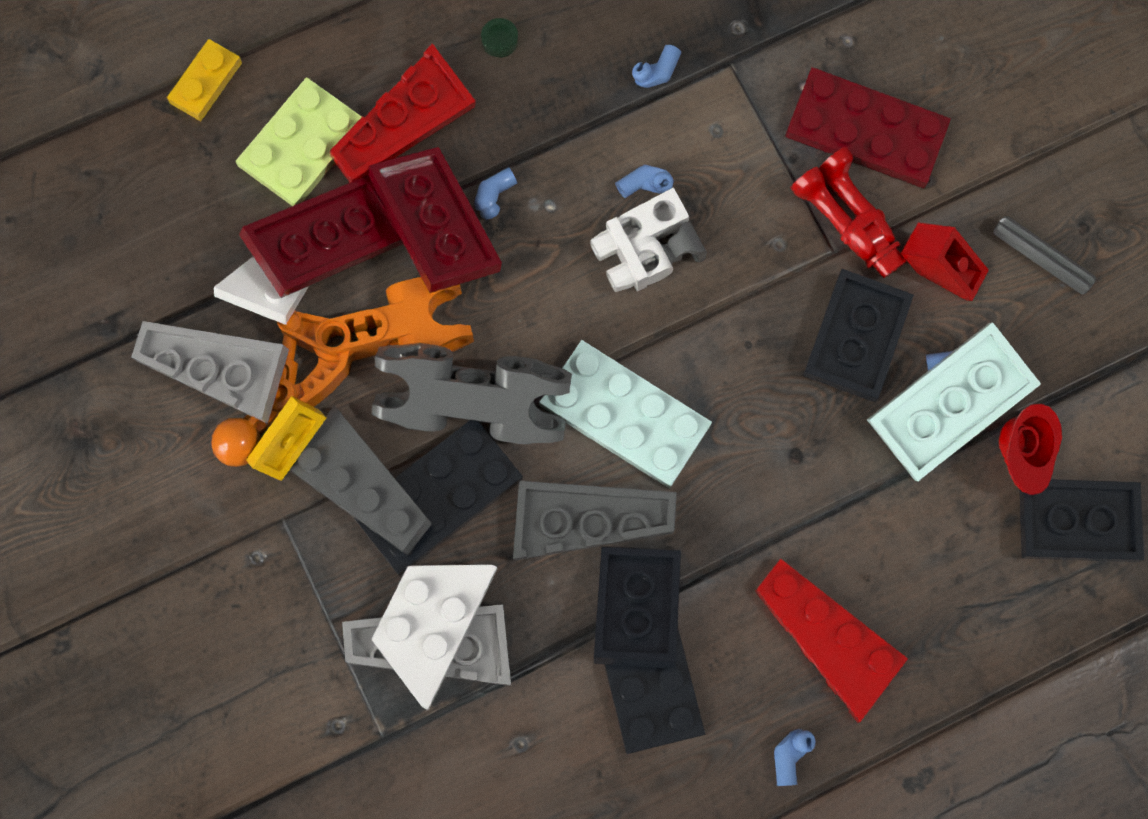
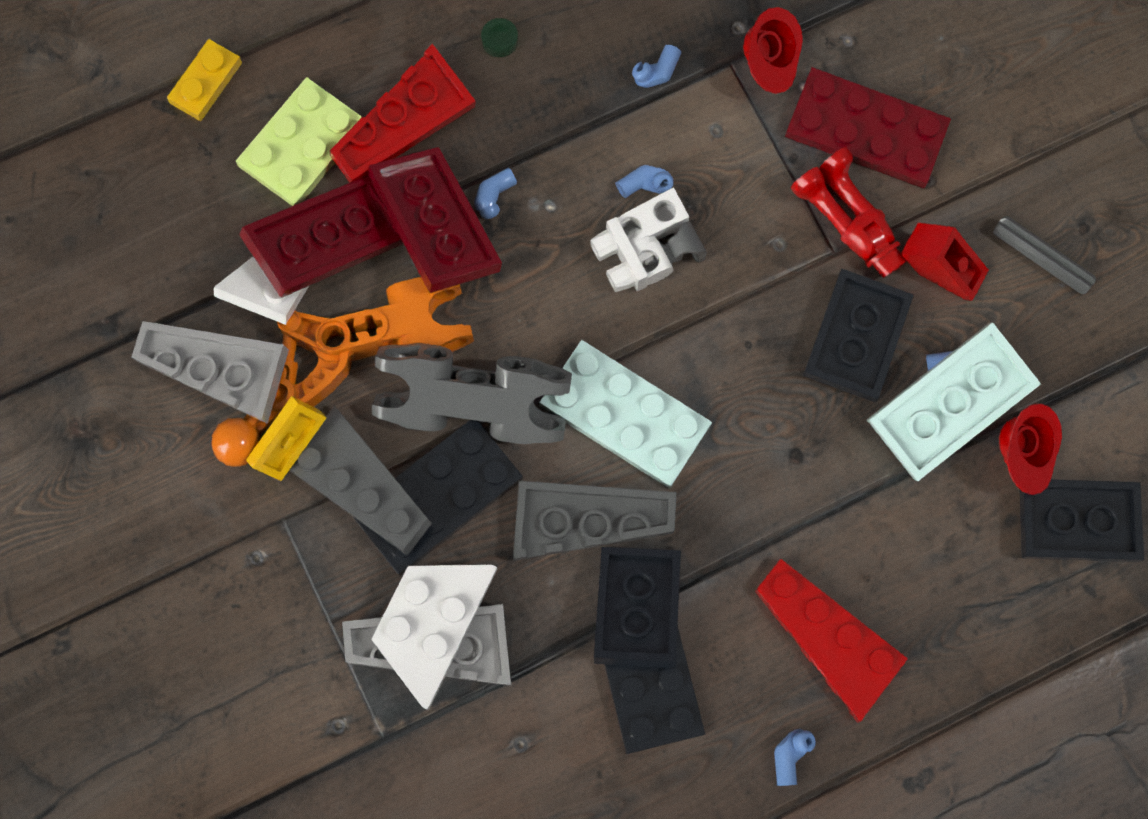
none -> red piece [743,7,803,94]

